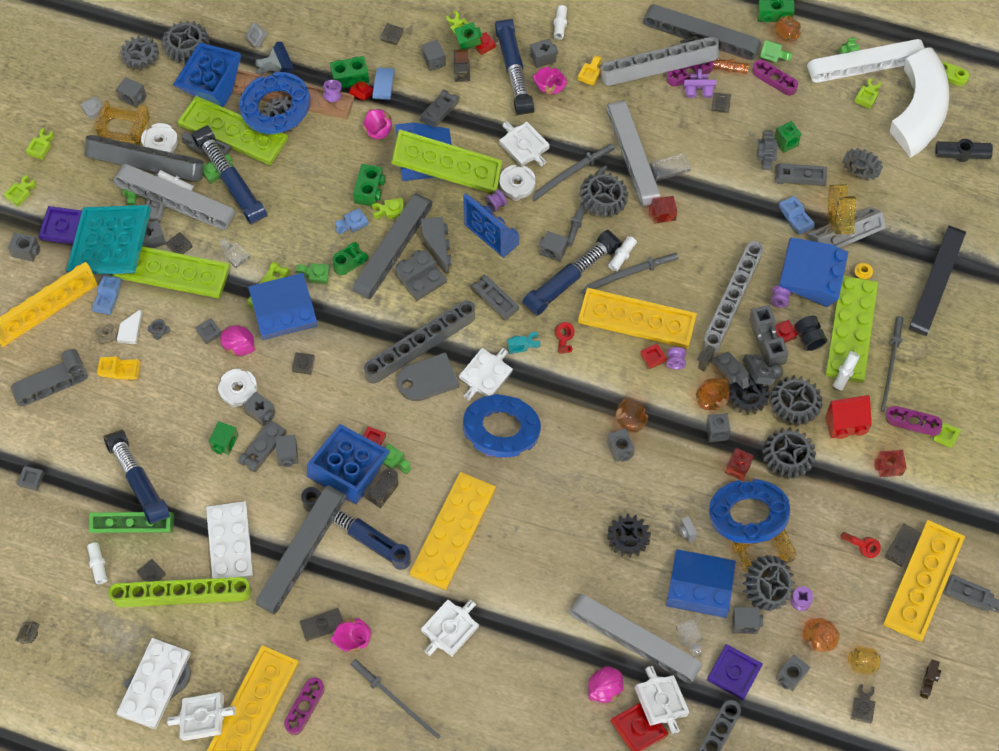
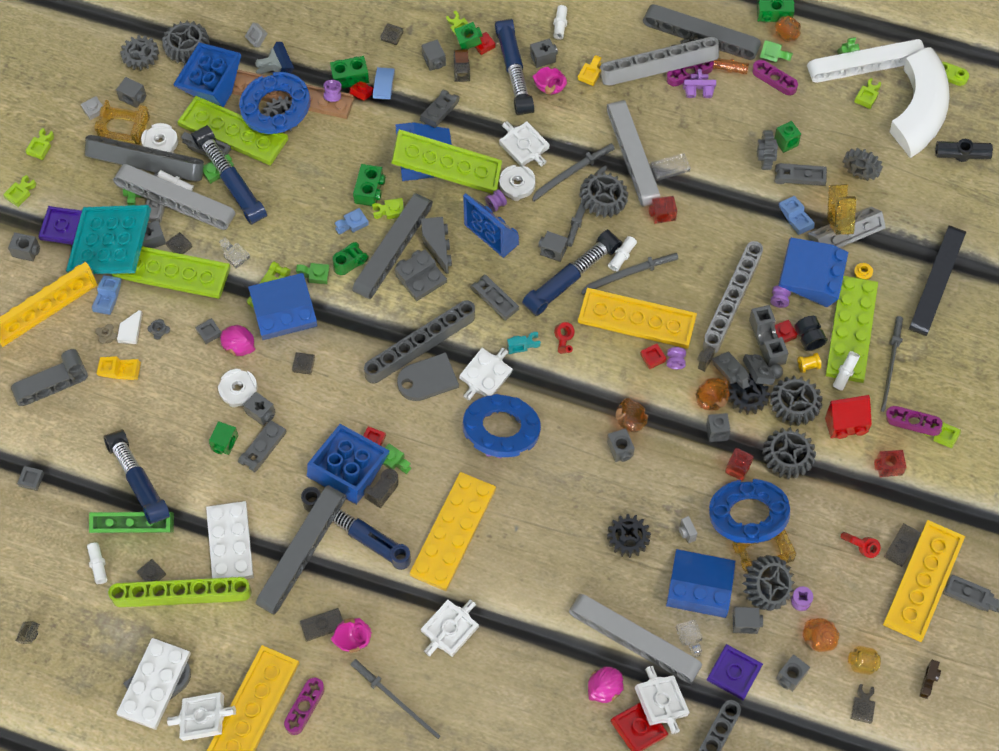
dark grey brick [275,435,298,467] -> none
dark pink hair [363,109,392,140] -> none
clear smoke plate [711,92,731,113] -> none
none -> yellow bush [797,353,821,373]

